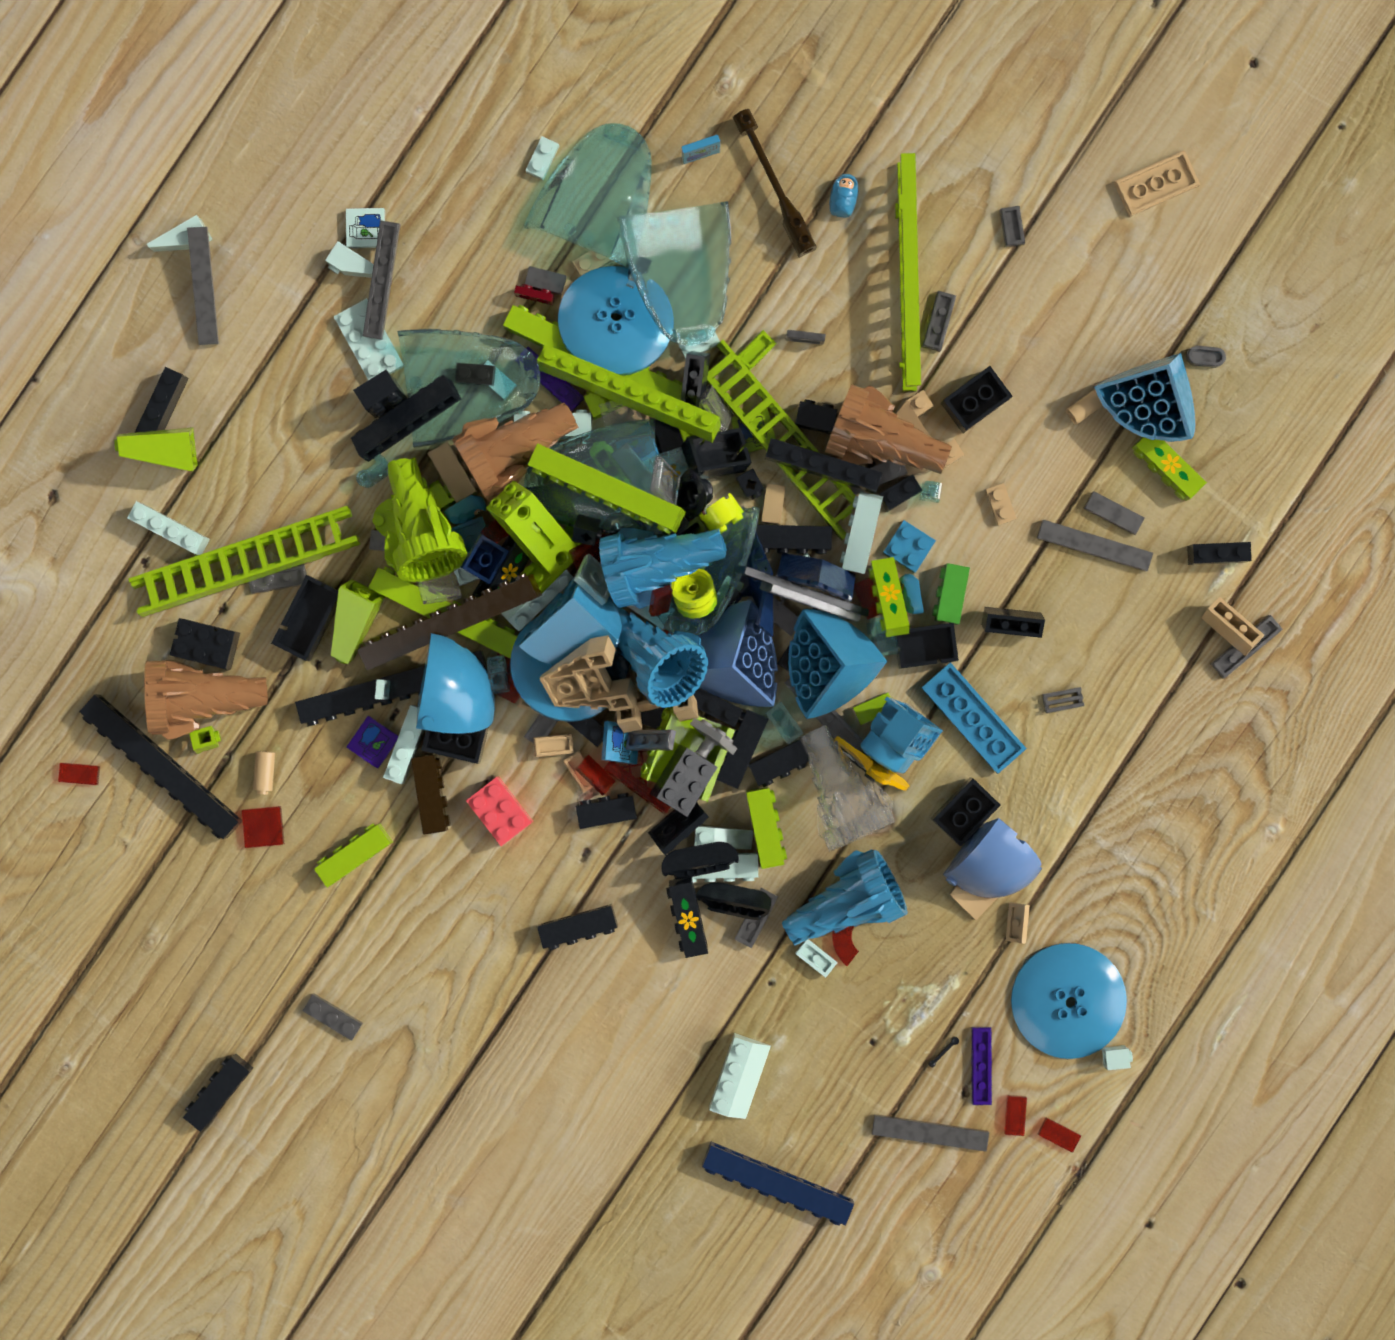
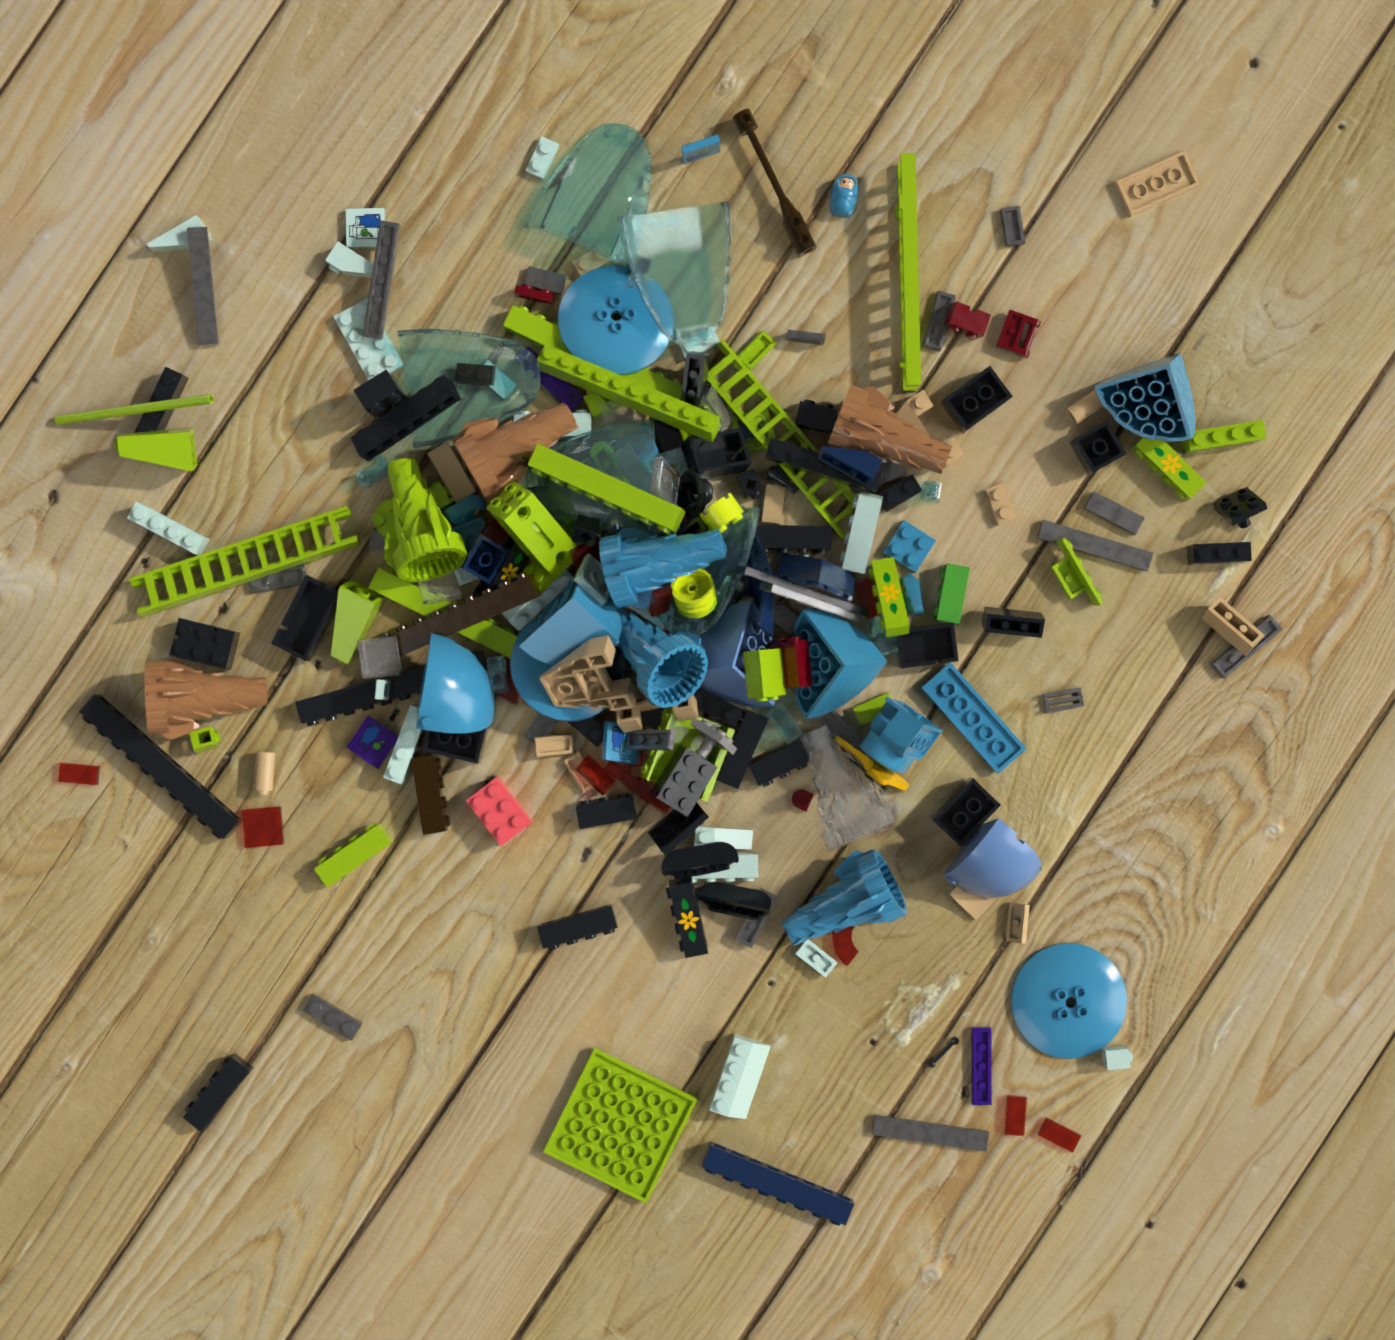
lime brick [746,786,787,869] -> none
flat silver tile [1186,346,1226,368] -> none
none -> lime piece [54,394,214,425]
none -> clear tile [357,636,402,679]
none -> lime plate [543,1047,698,1204]
none -> lime brick [743,648,786,702]
none -> black cone [766,465,799,494]
none -> dark red brick [767,637,813,689]
none -> dark red tile [792,789,814,812]
none -> dark blue slope [817,446,883,487]
none -> dark red brick [943,301,991,340]
none -> dark red plate [996,310,1041,358]
none -> lime bracket [1050,538,1103,606]
none -> black brick [1069,421,1126,476]
none -> lime brick [1182,420,1266,454]
none -> black plate [1213,487,1267,528]

